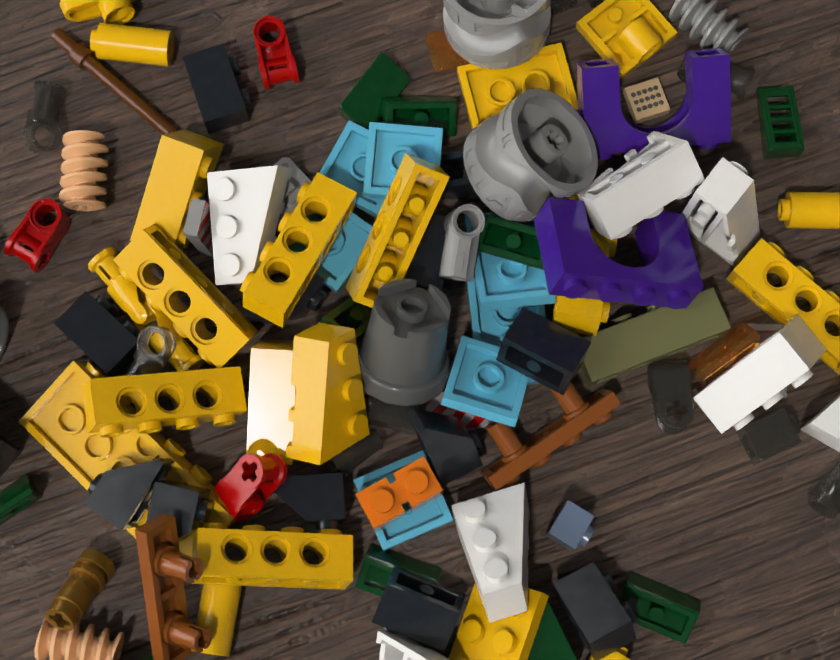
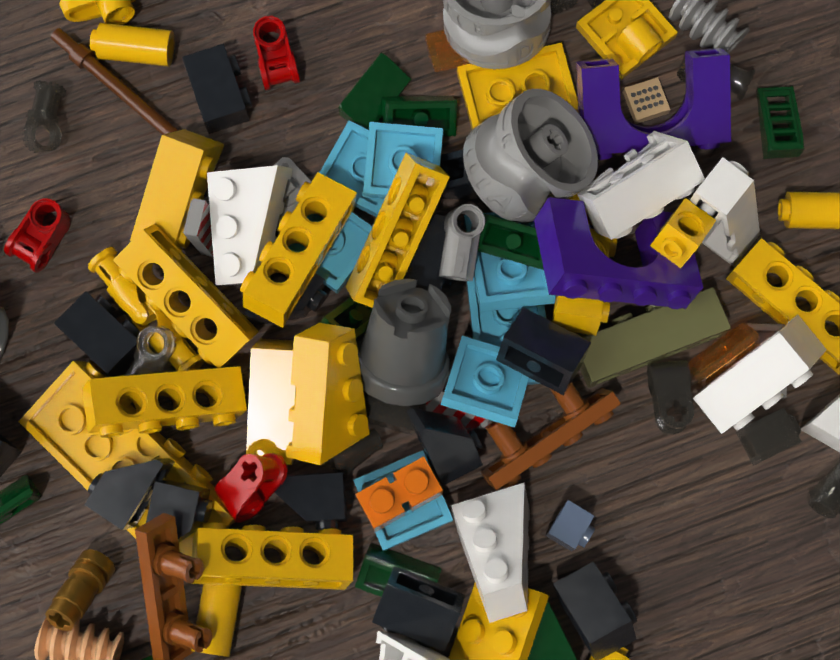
light nougat piece [59,130,109,211] -> none
dark green slope [619,572,701,644] -> none
none -> yellow brick [650,198,716,268]

